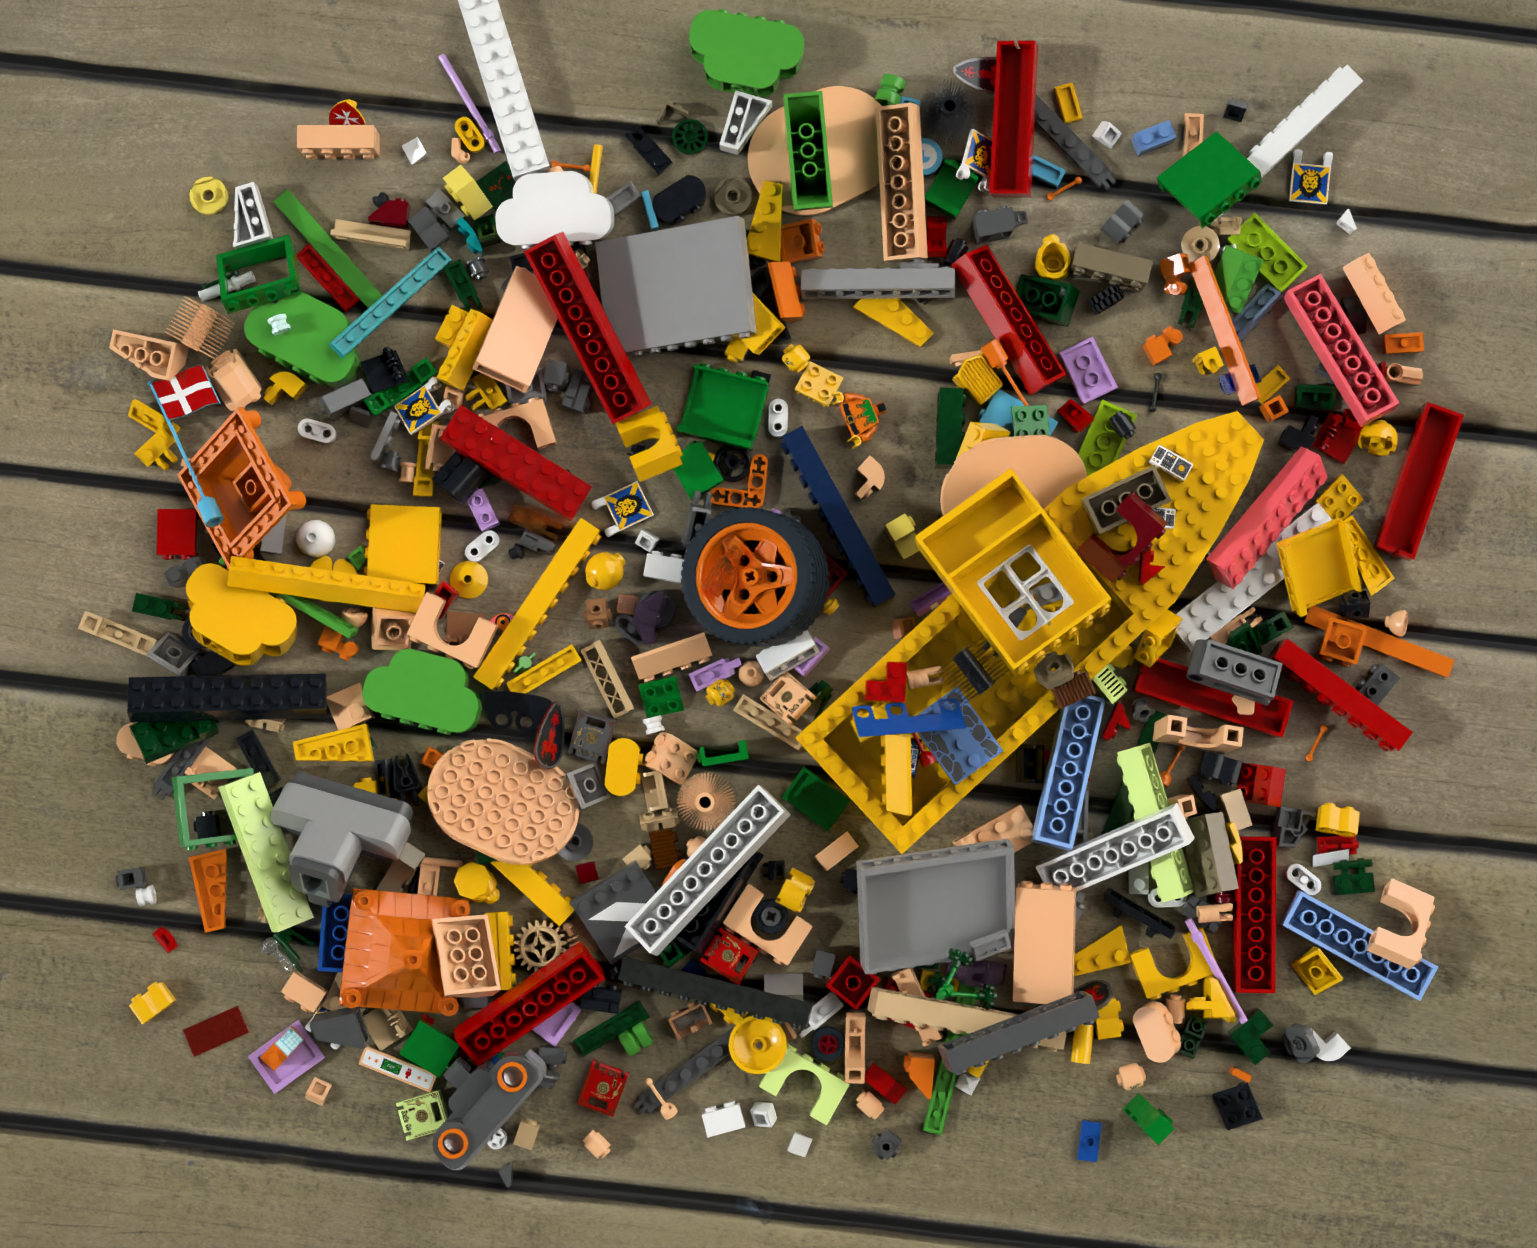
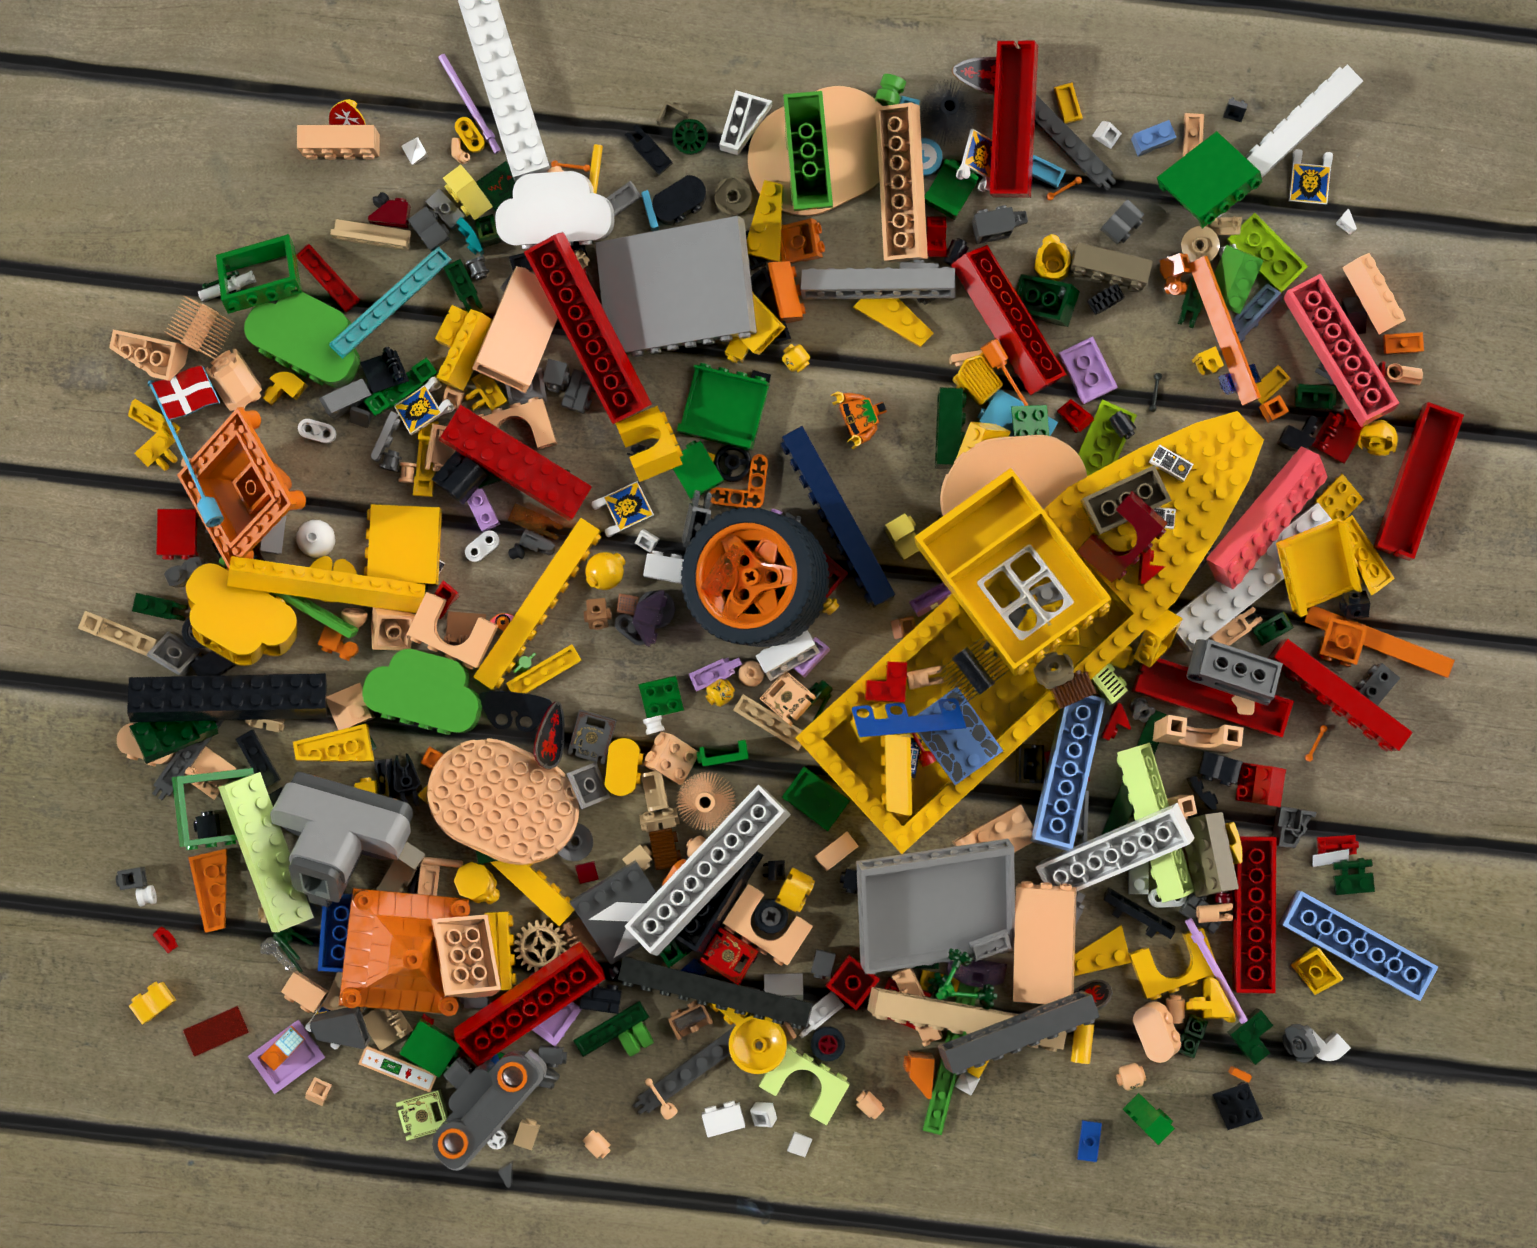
light yellow tile [189,177,228,215] -> none
white wedge [233,182,273,249] -> none
light aqua wheel [267,314,291,336] -> none
bright green tile [273,189,382,308] -> none
bright green tile [347,545,366,572] -> none
yellow dish [450,561,488,599] -> none
red container [577,1059,630,1117] -> none
tan fence [580,640,635,719] -> none
light nougat slope [631,632,713,683] -> none
bright green brick [689,9,804,98] -> none
white plate [769,399,788,438] -> none
yellow hinge [794,361,844,407] -> none
light nougat arch [845,1012,866,1084] -> none
light nougat brick [855,456,885,501] -> none
red slope [865,1062,908,1105] -> none
dark grey brick [871,1127,902,1160] -> none
yellow brick [1094,996,1124,1040] -> none
orange brick [1142,326,1183,366] -> none
orange hinge [1159,746,1186,788] -> none
tan hinge [1216,789,1252,830] -> none
dark green plate [1225,622,1262,655] -> none
white plate [1285,863,1321,895] -> none
yellow brick [1316,803,1360,837] -> none
light nougat arch [1367,879,1435,969] -> none
light nougat brick [1385,610,1408,637] -> none

